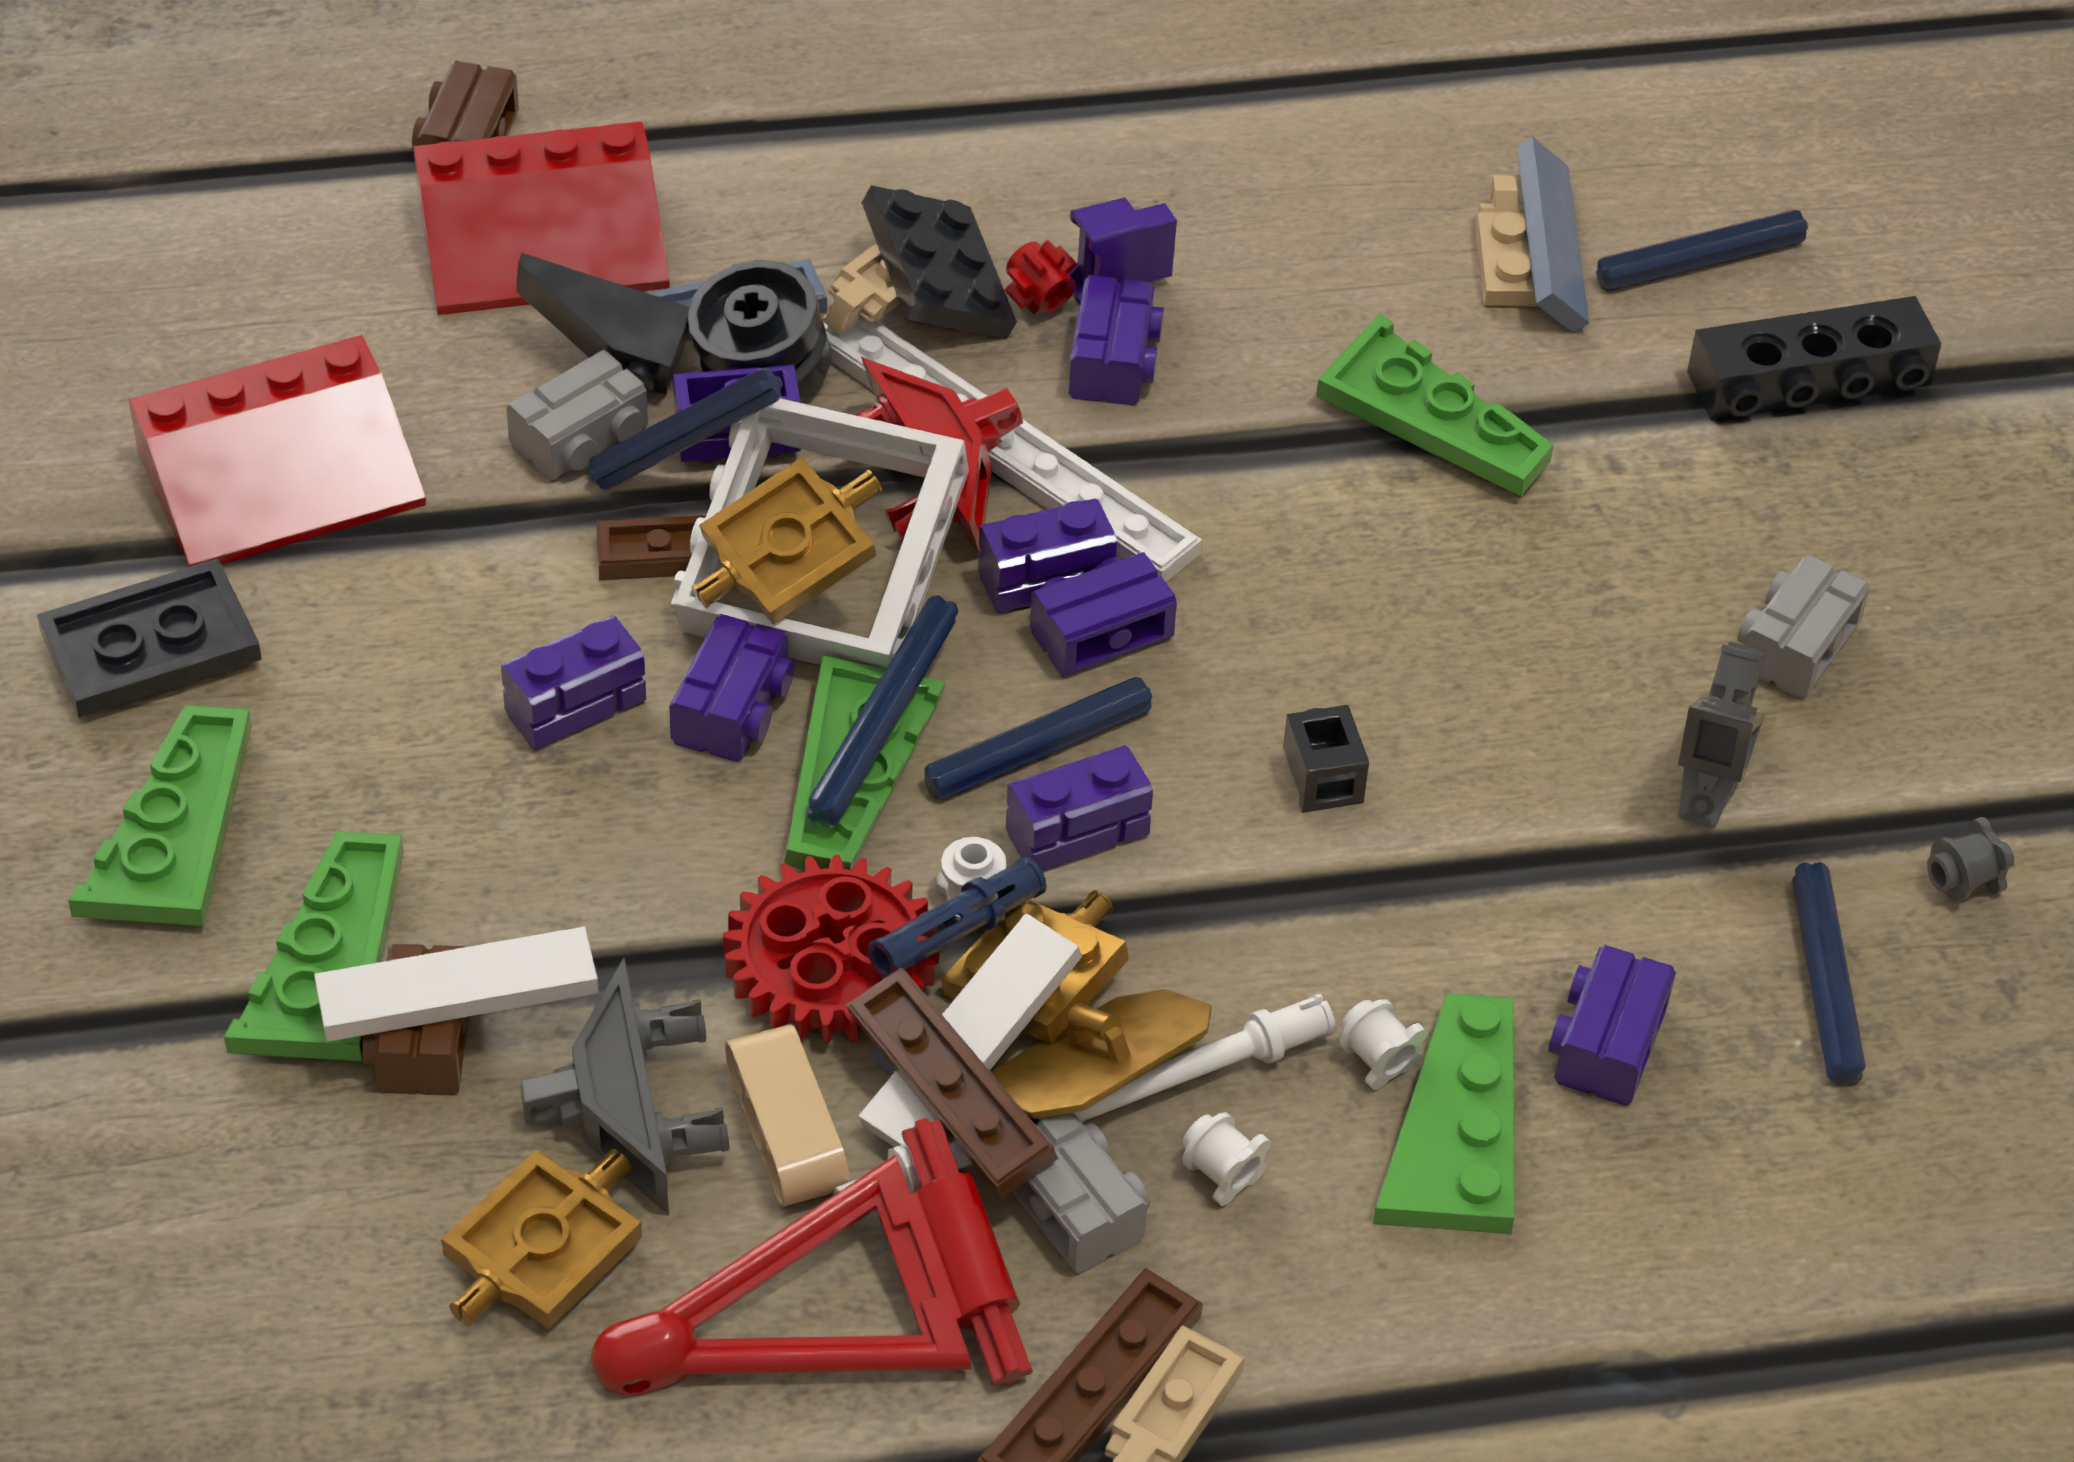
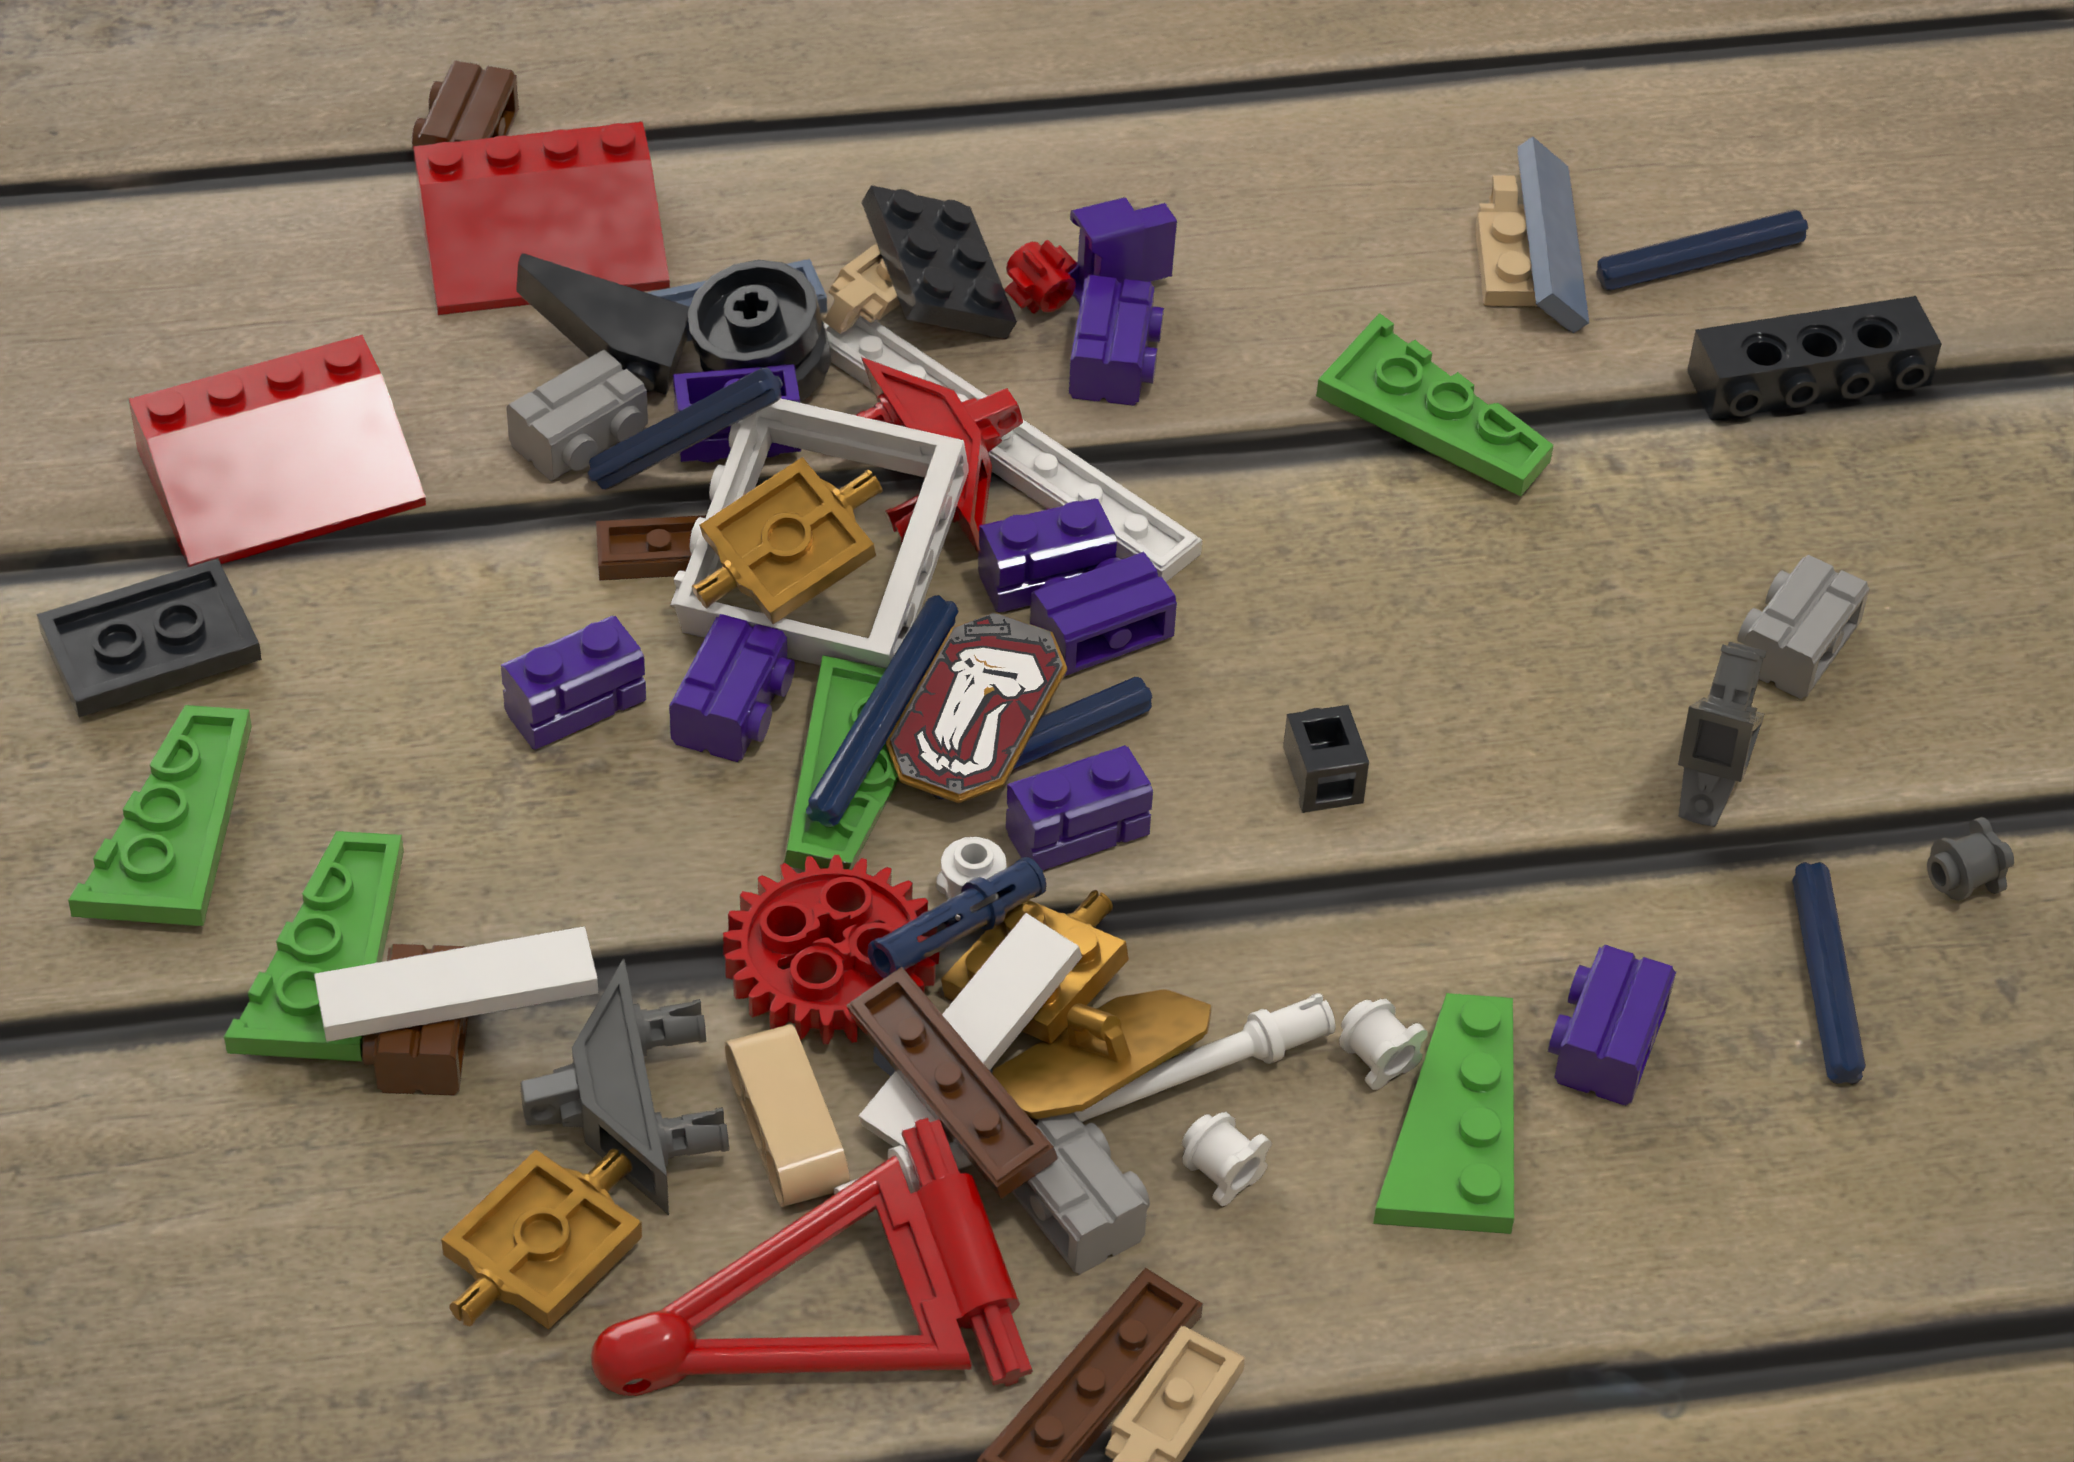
none -> shield [886,612,1067,803]

